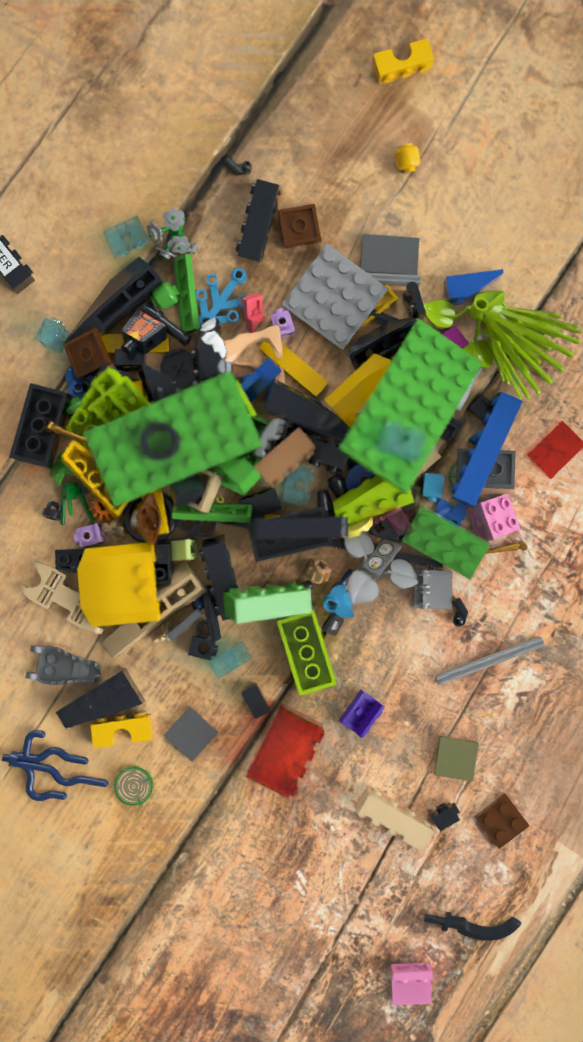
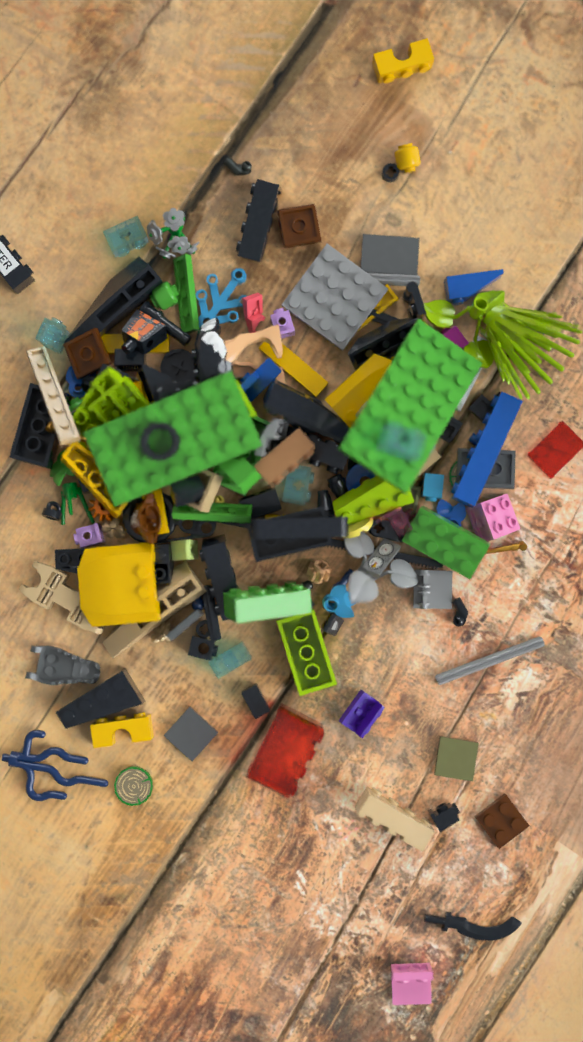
none -> tan tile [26,346,80,446]
none -> black bush [382,163,399,182]

